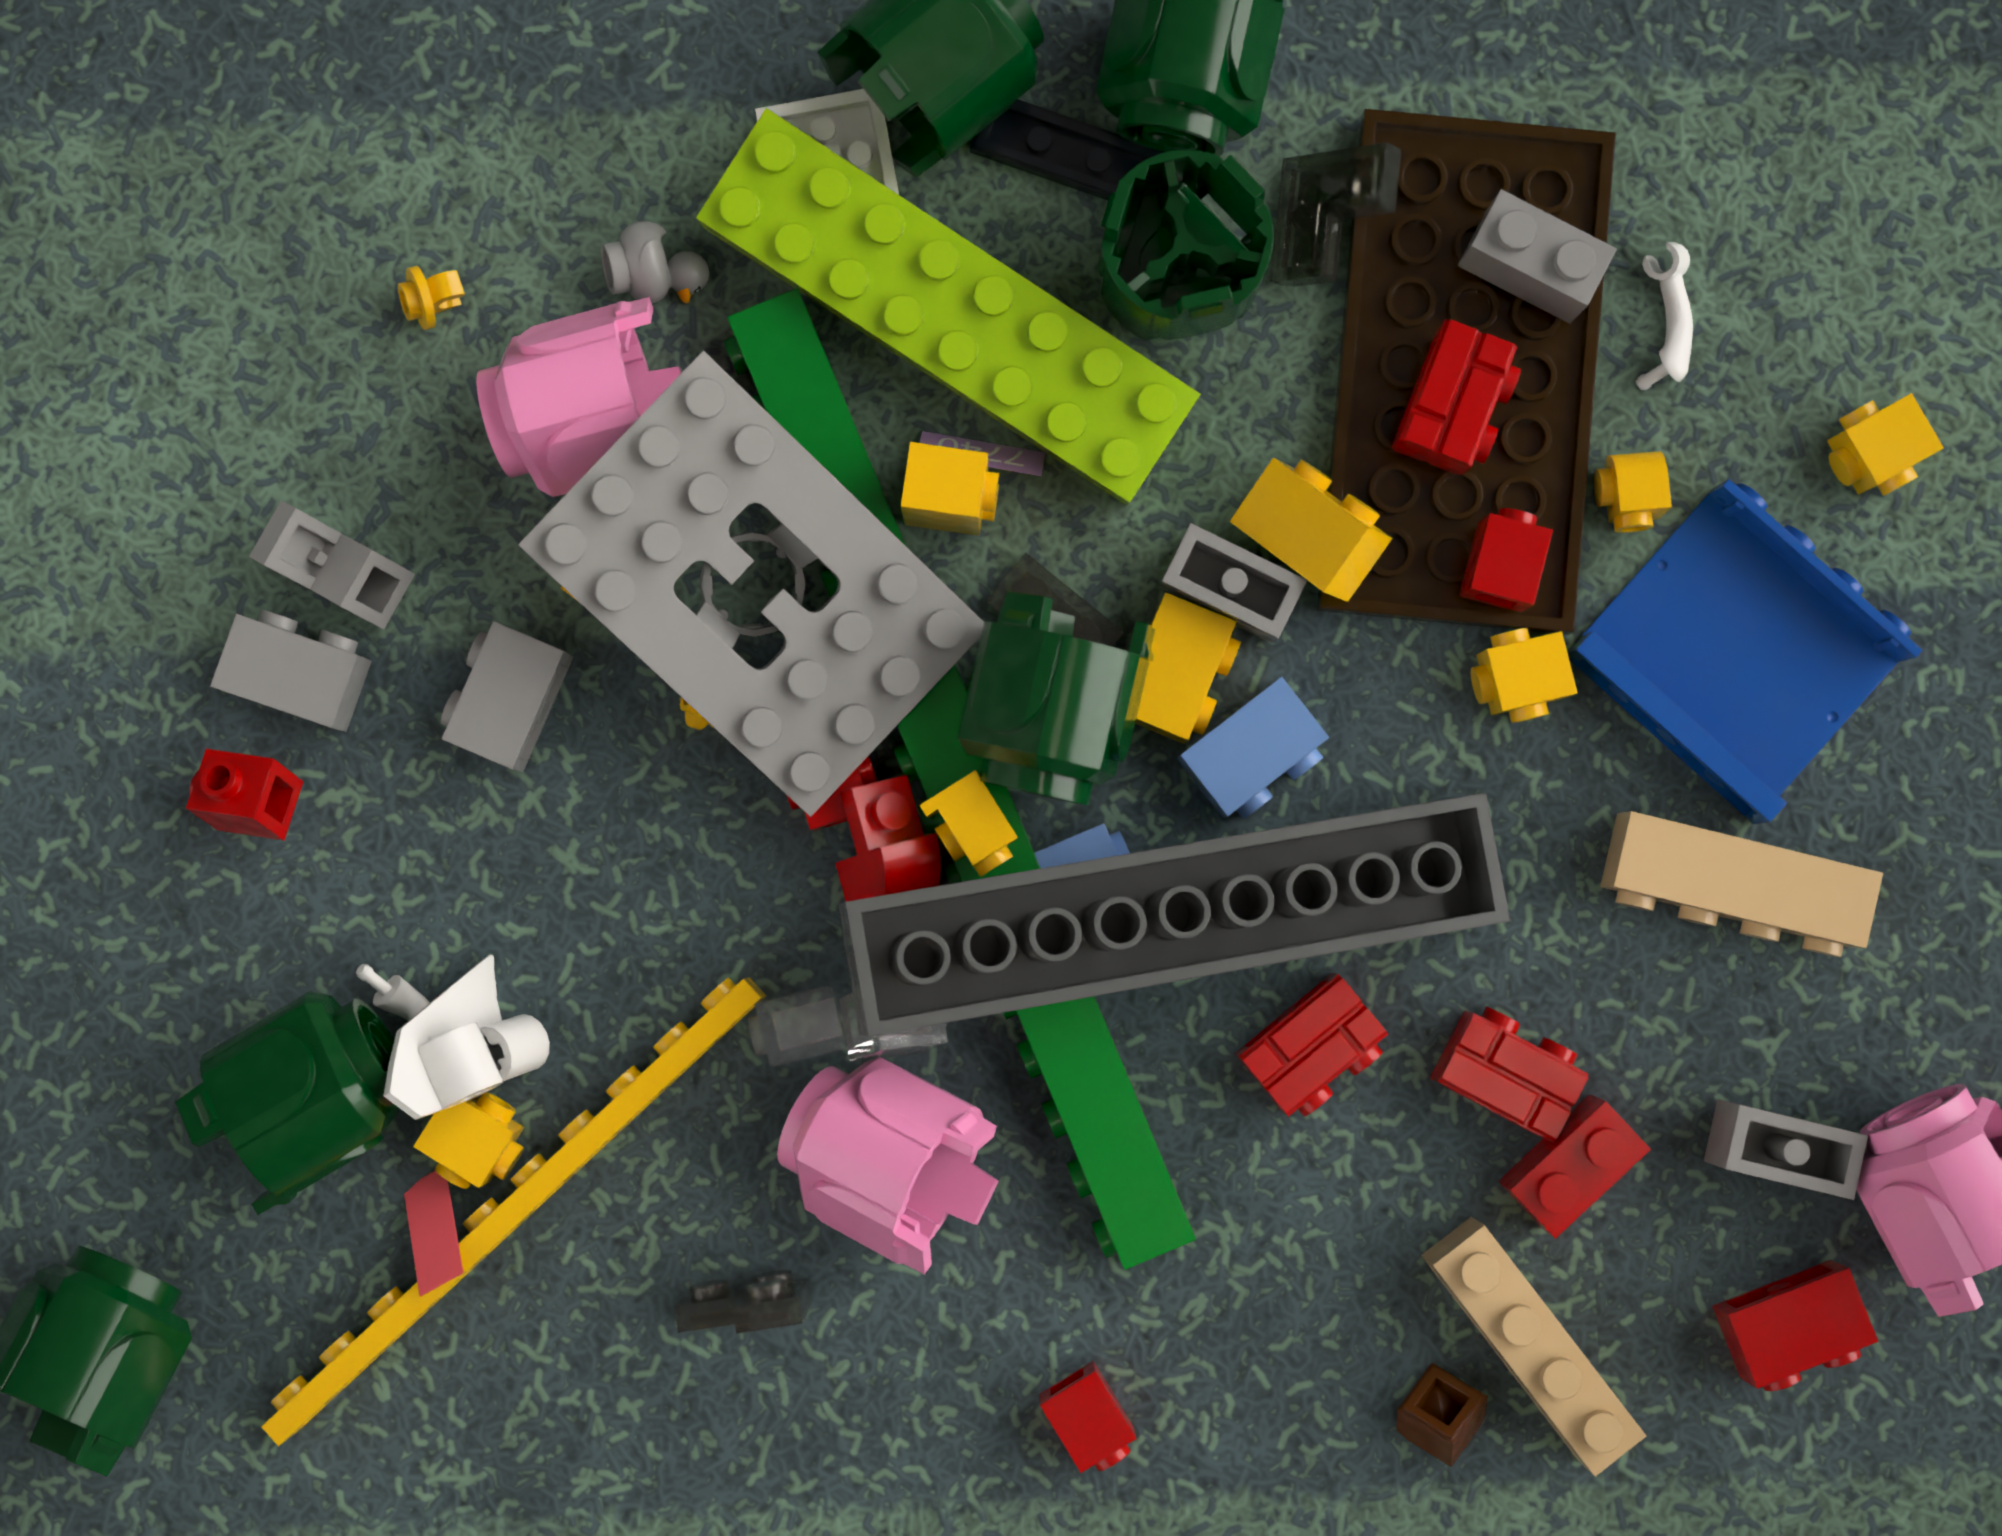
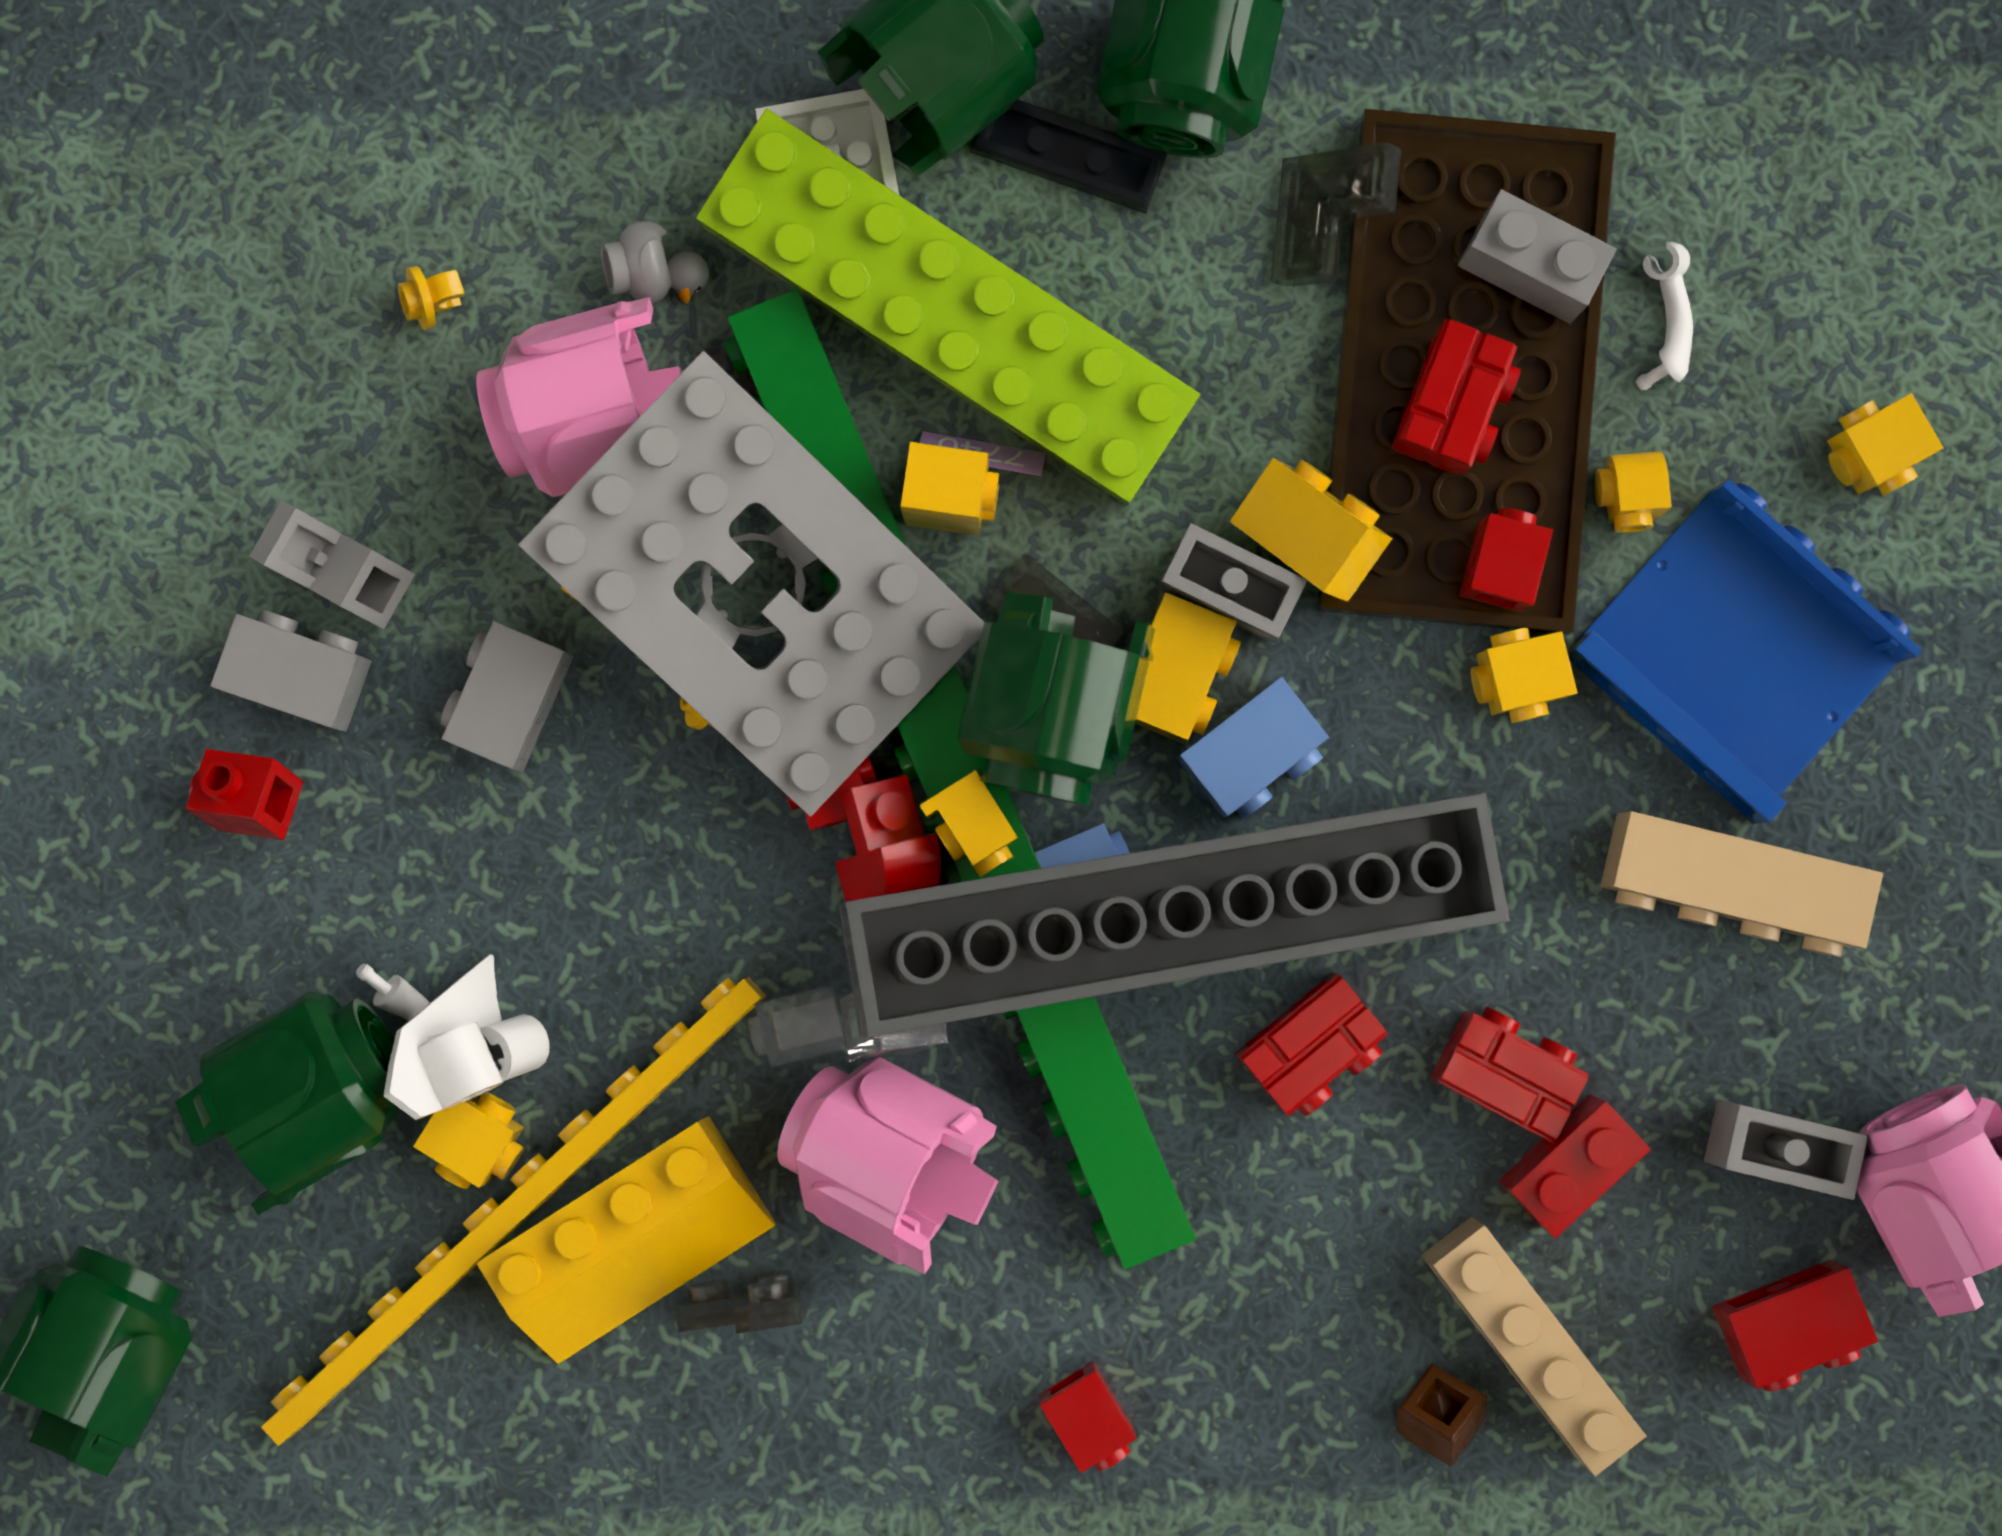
coral sticker [404,1171,463,1297] -> none
dark green piece [1097,150,1274,340] -> none
none -> yellow slope [476,1116,777,1364]

